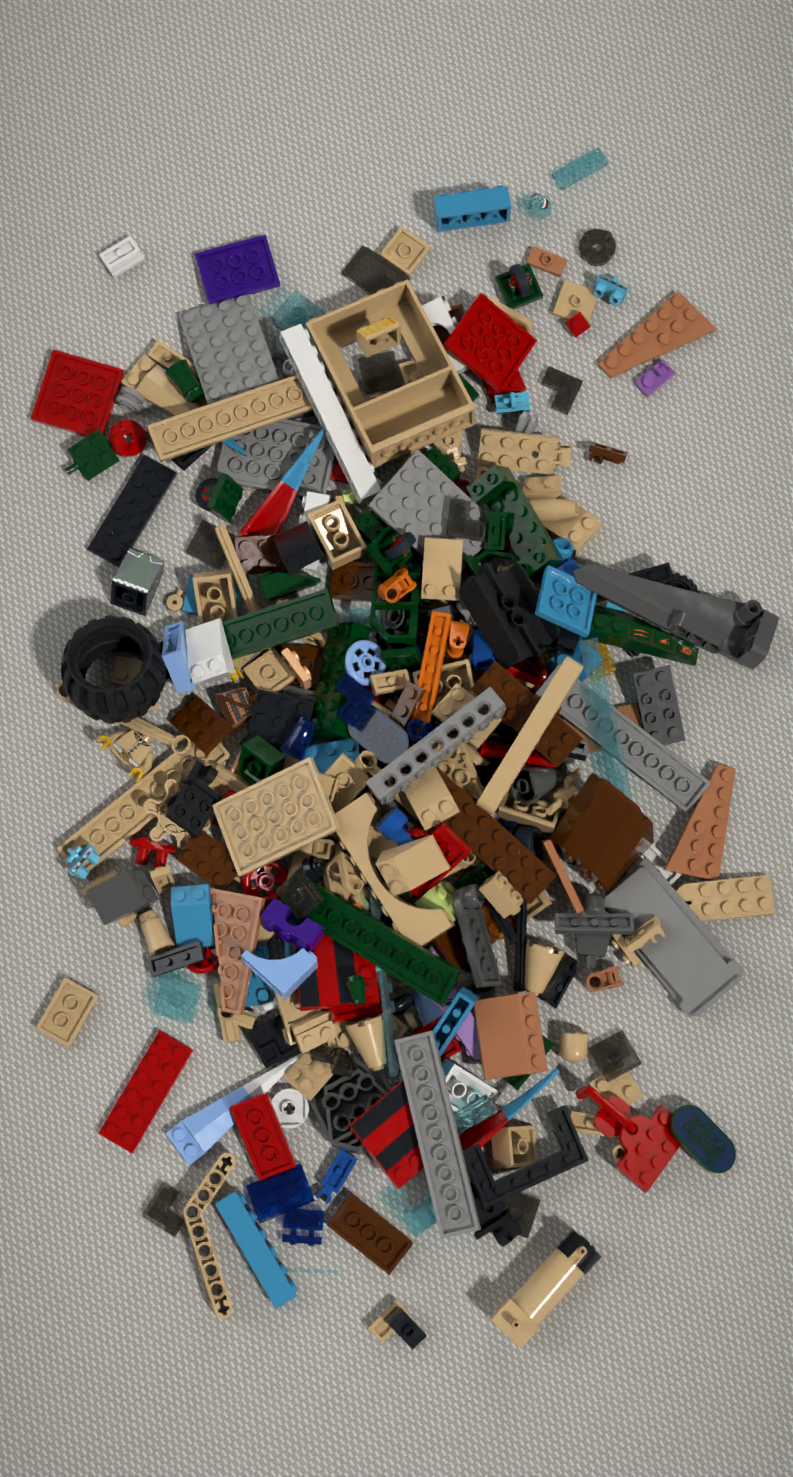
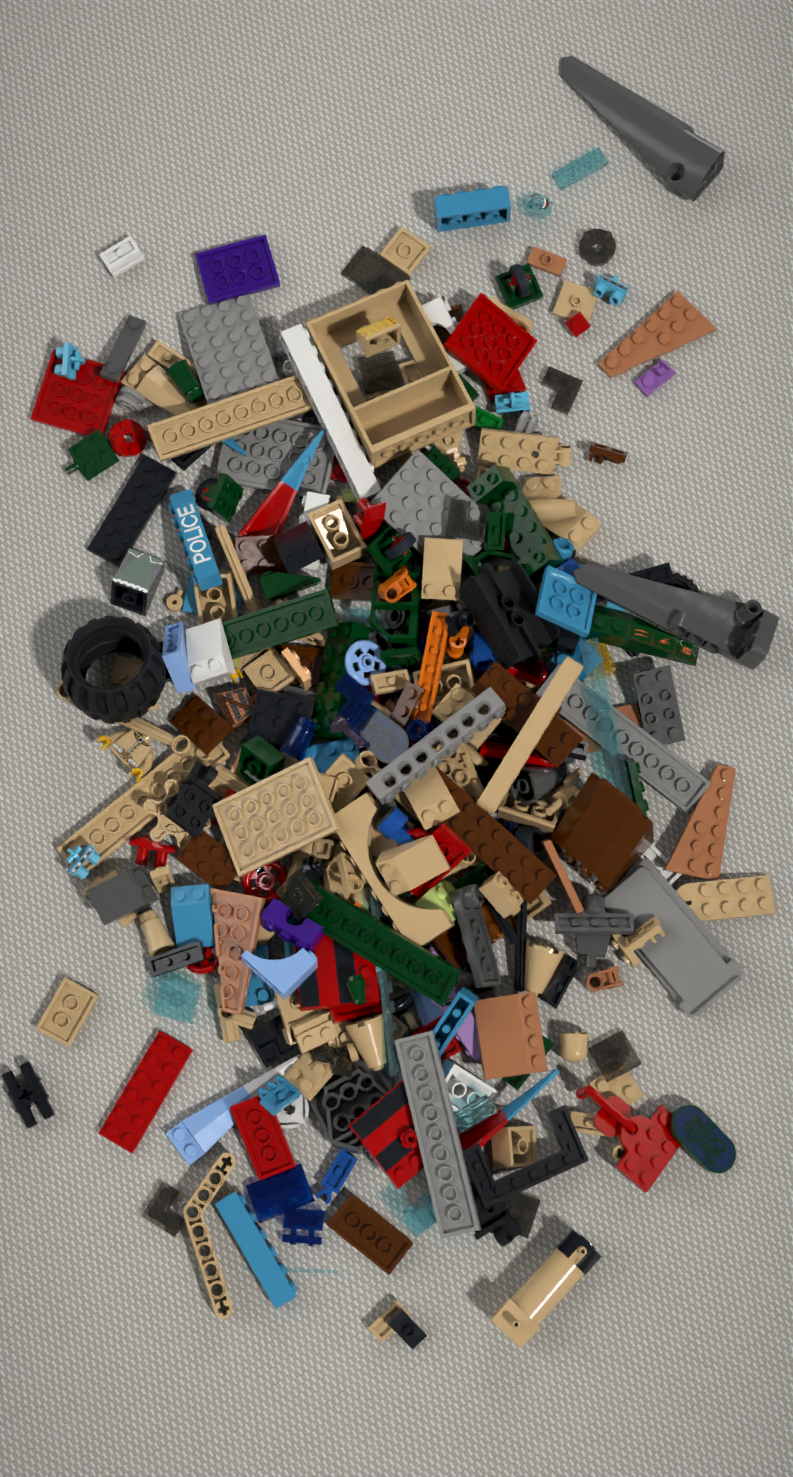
clear light blue brick [272,290,324,331] -> none
none -> black pin [1,1062,55,1129]
none -> medium azure hips [55,342,85,380]
none -> dark grey plate [100,315,147,383]
none -> dark azure brick [168,489,223,591]
none -> dark azure plate [257,1075,301,1116]
none -> clear purple piece [329,716,366,748]
none -> tan tile [346,1041,359,1062]
none -> red connector [352,497,386,541]
none -> red plate [400,1129,418,1149]
none -> black plate [445,607,475,637]
none -> green plate [472,405,504,431]
none -> dark grey panel [561,56,725,202]
none -> dark green plate [625,758,649,816]

